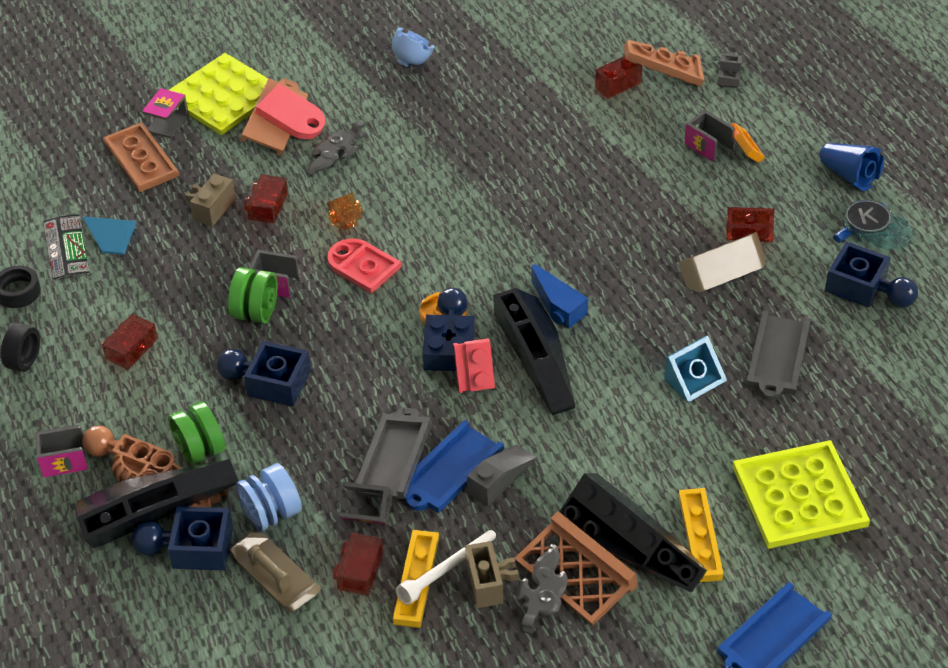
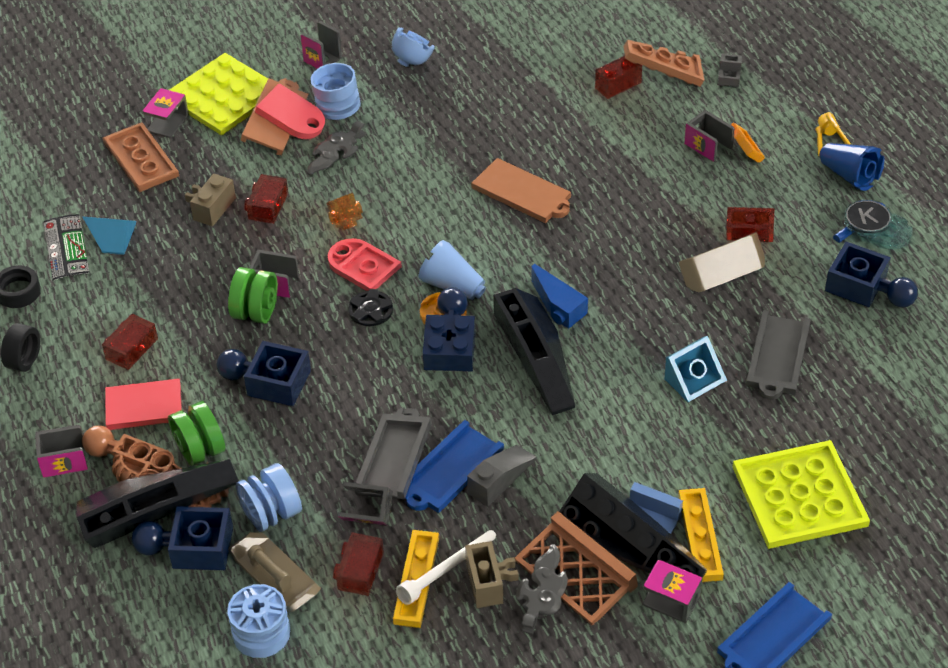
coral plate [453,338,495,393] -> none
none -> coral tile [105,379,182,430]
none -> light blue wheel [227,584,290,658]
none -> dark grey piece [301,21,342,69]
none -> light blue wheel [311,63,361,120]
none -> black wheel [348,289,393,326]
none -> light blue cone [418,240,486,300]
none -> nougat piece [471,158,571,223]
none -> medium blue panel [630,482,683,534]
none -> piece [643,560,702,623]
none -> yellow plant [815,112,851,156]

